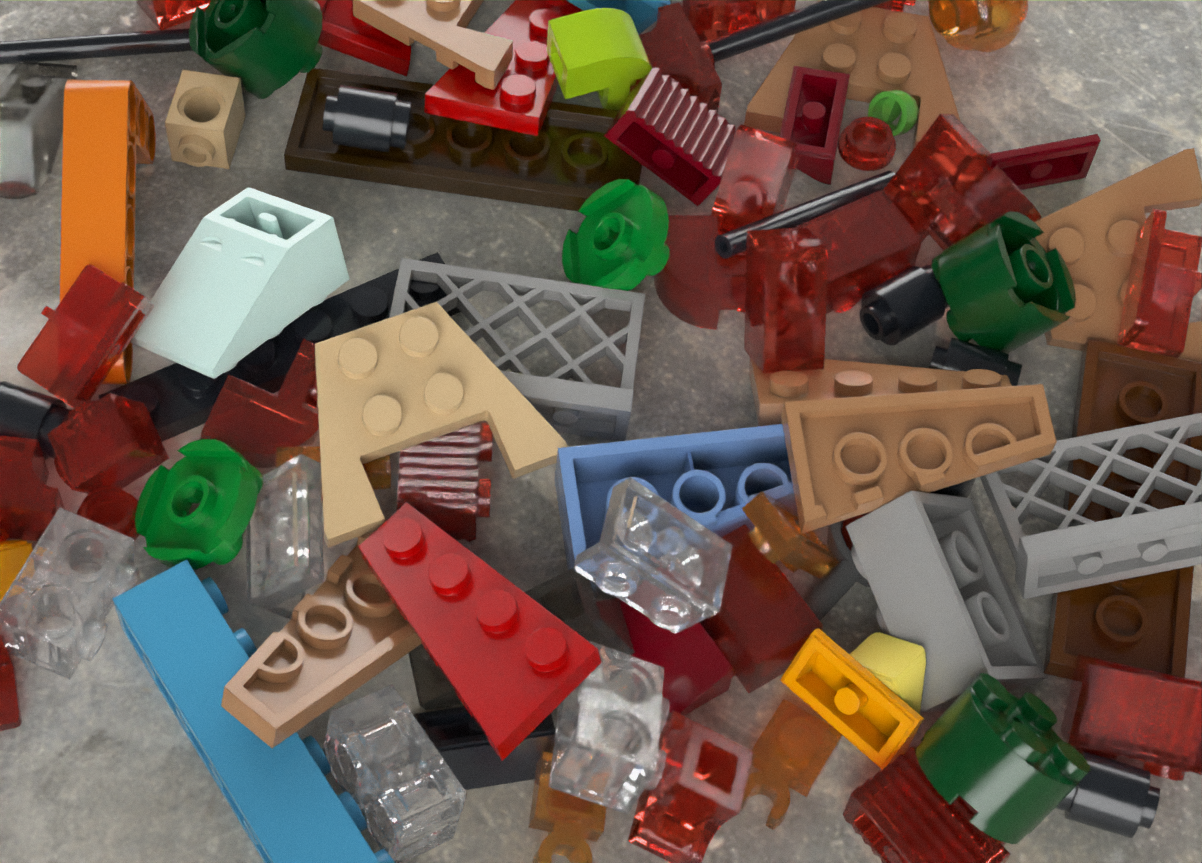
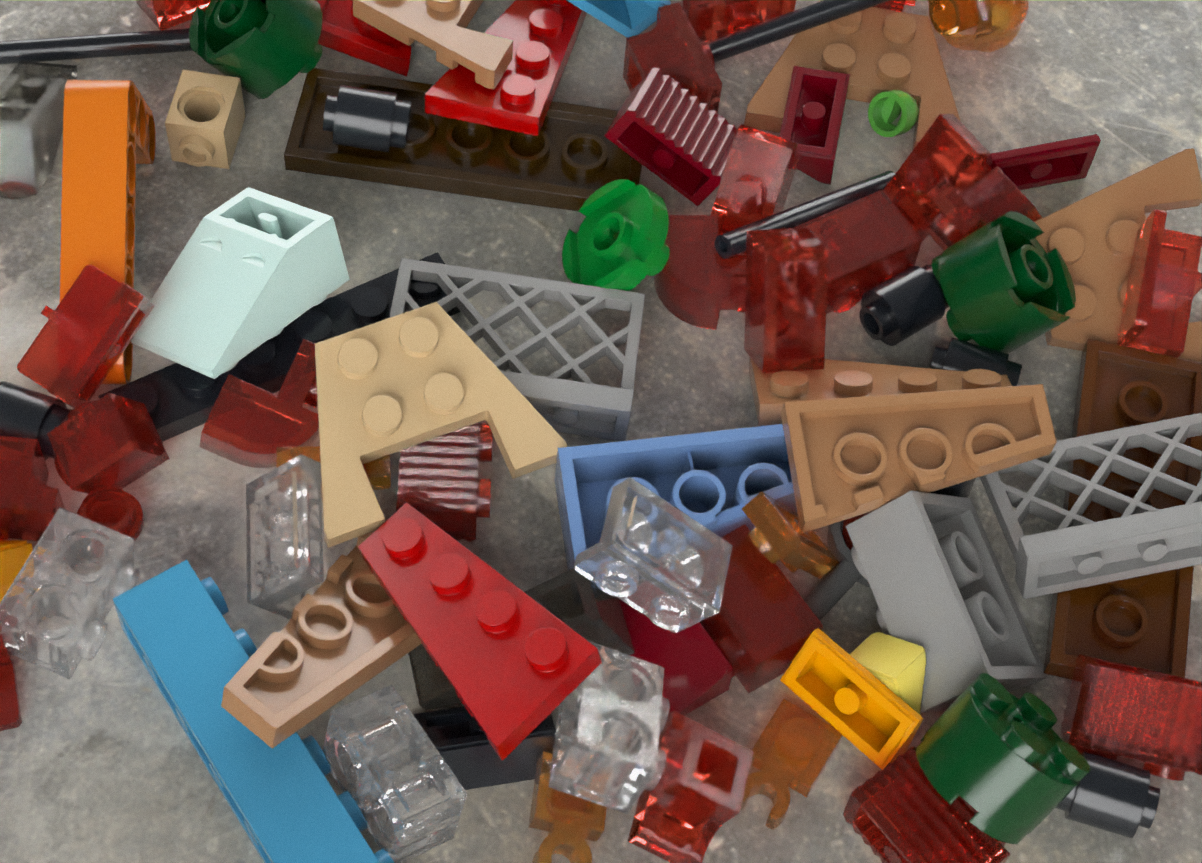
green plate [135,439,263,570] -> none
lime brick [547,8,652,111] -> none
clear red plate [838,116,896,171] -> none

